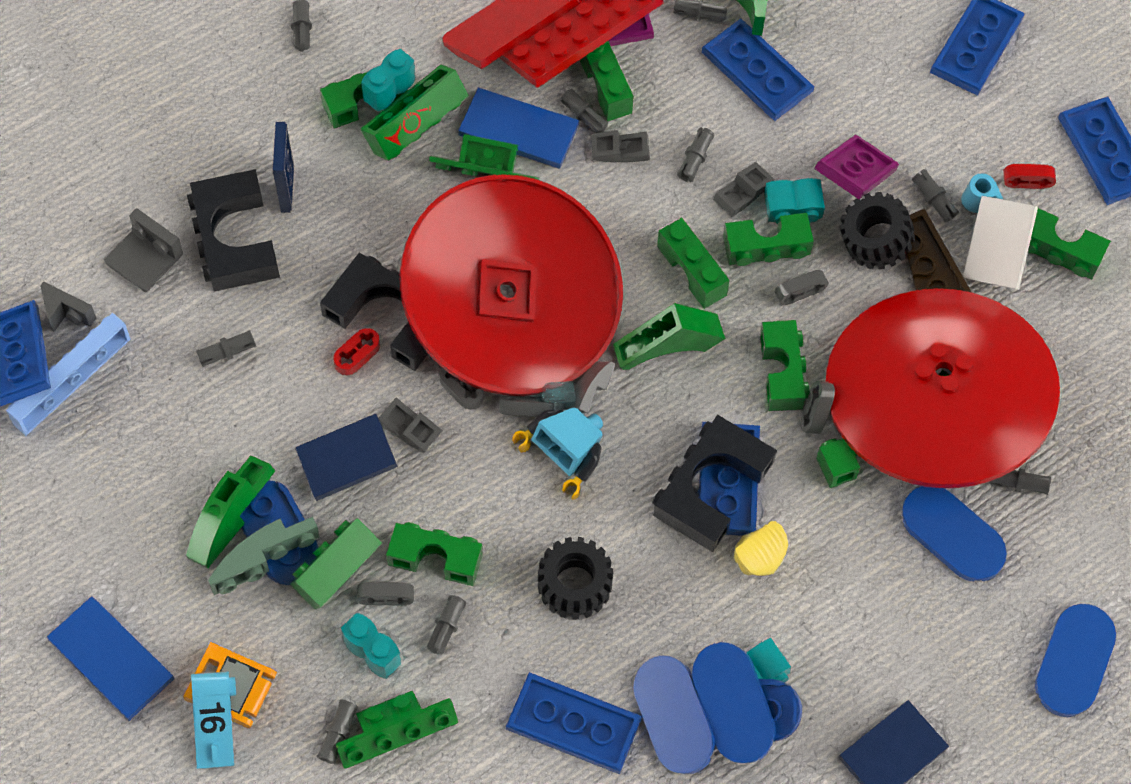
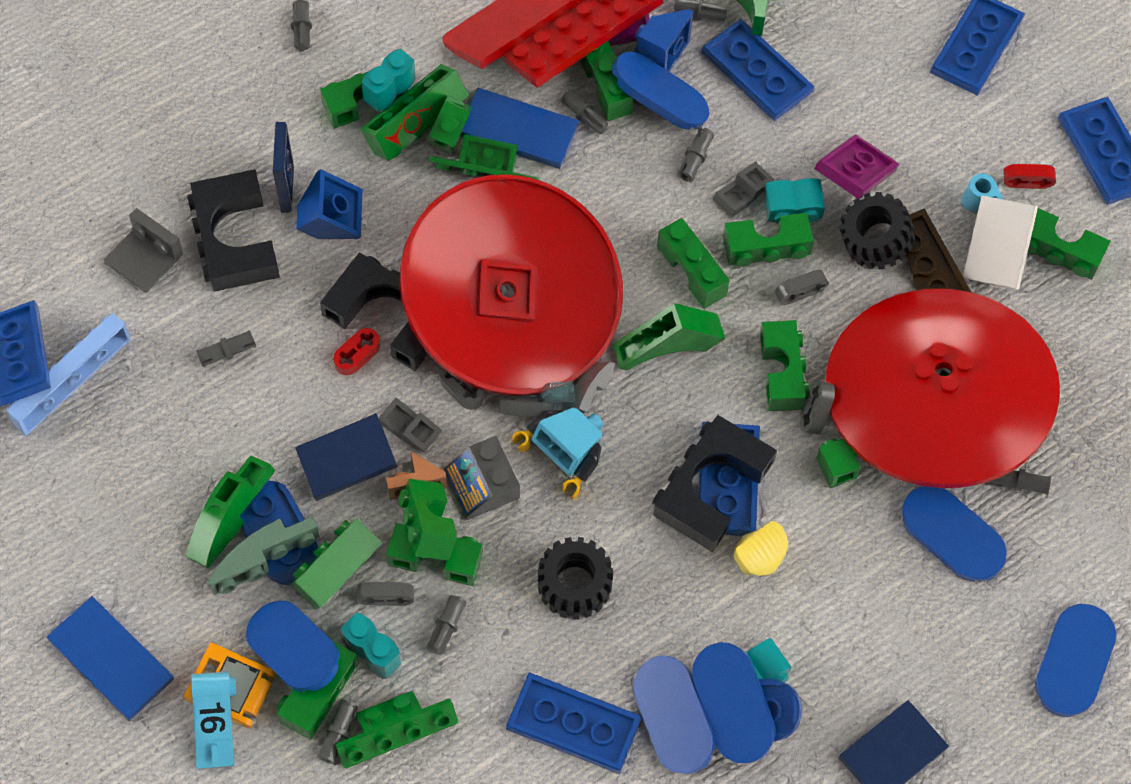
dark grey slope [40,281,96,332] -> none
dark grey slope [591,130,650,162] -> none
dark grey pin [912,169,959,222] -> none
none -> blue tile [246,600,340,693]
none -> green brick [276,641,359,740]
none -> blue slope [296,169,363,239]
none -> nougat slope [386,452,447,500]
none -> green arch [399,479,457,561]
none -> green torso [427,96,473,155]
none -> dark grey slope [443,436,520,520]
none -> blue tile [612,52,709,130]
none -> blue slope [634,9,693,71]

